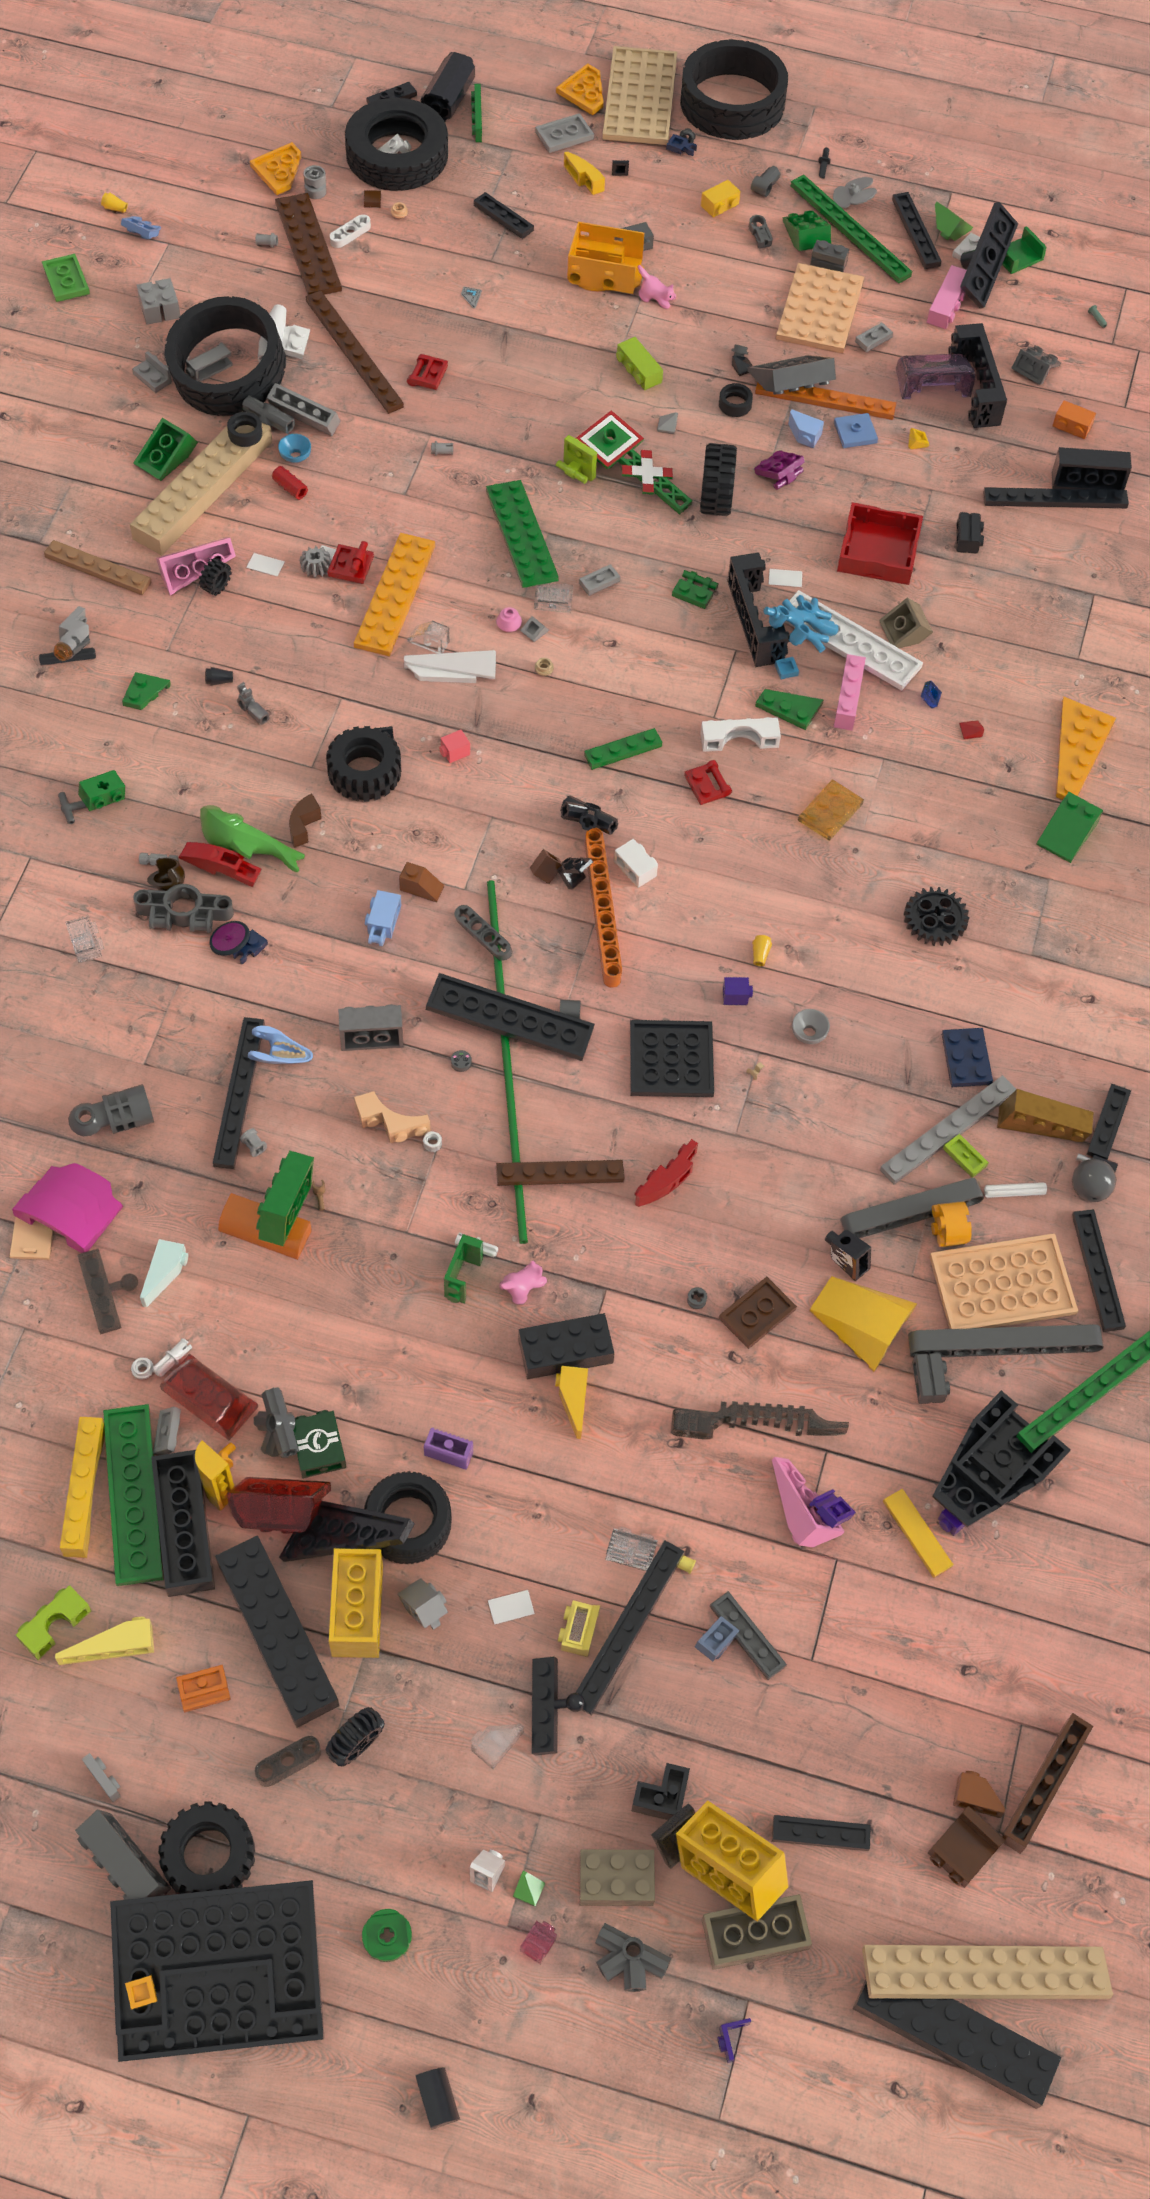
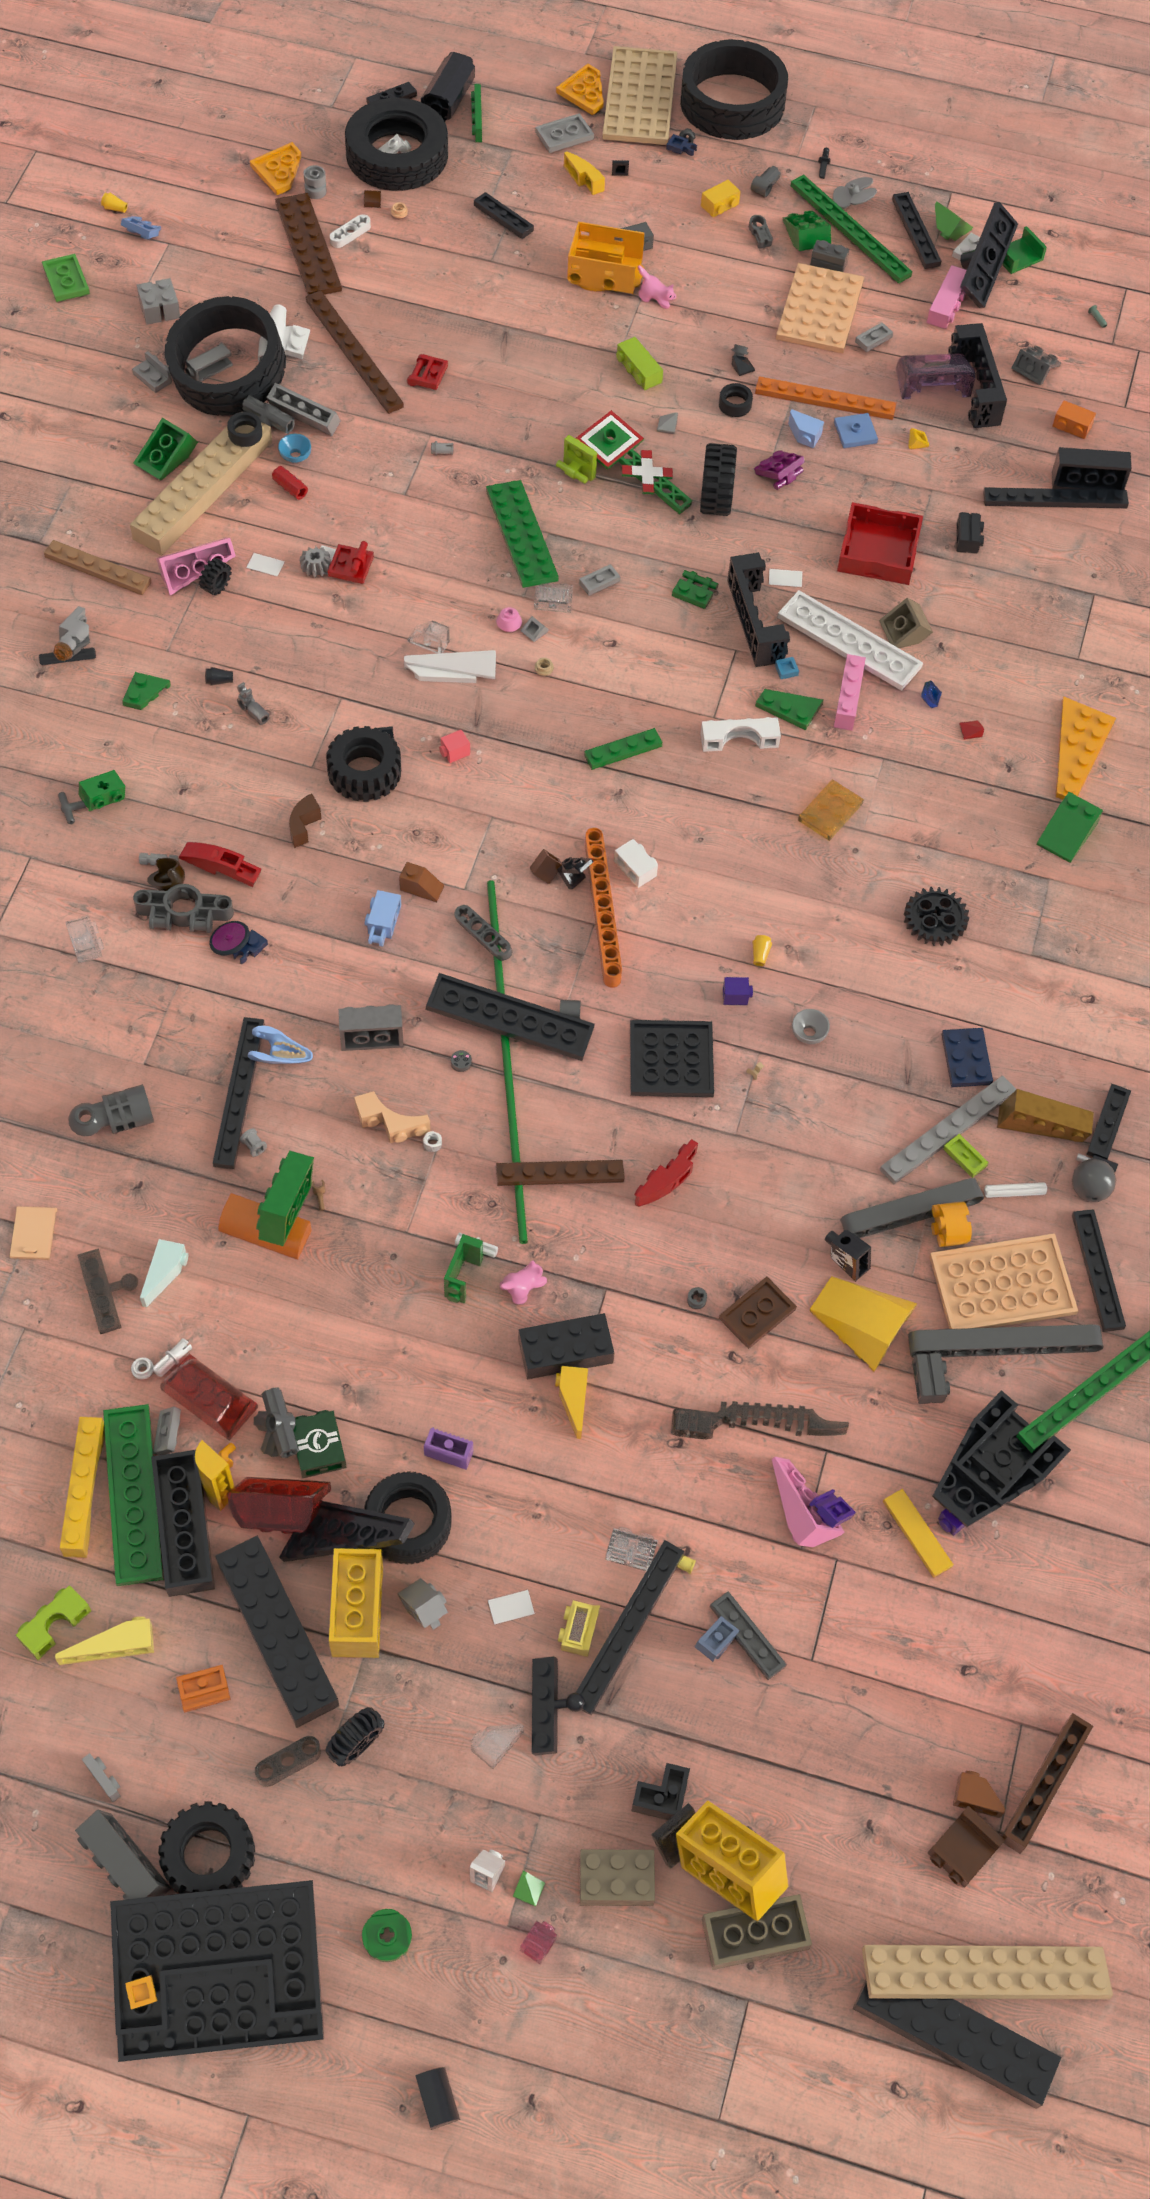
dark pink slope [12,1163,123,1255] -> none
bright green piece [200,805,305,872] -> none
light grey pin [255,233,278,247] -> none
light orange plate [354,532,435,657] -> none
light grey sticker [461,287,482,308] -> none
black piece [560,795,619,835] -> none
dark grey piece [595,1923,672,1992] -> none
red plate [684,760,732,805] -> none
dark purple bracket [717,2018,751,2063] -> none
dark grey slope [747,355,836,395] -> none
dark azure plant [764,595,839,653] -> none
black plate [772,1815,871,1851] -> none

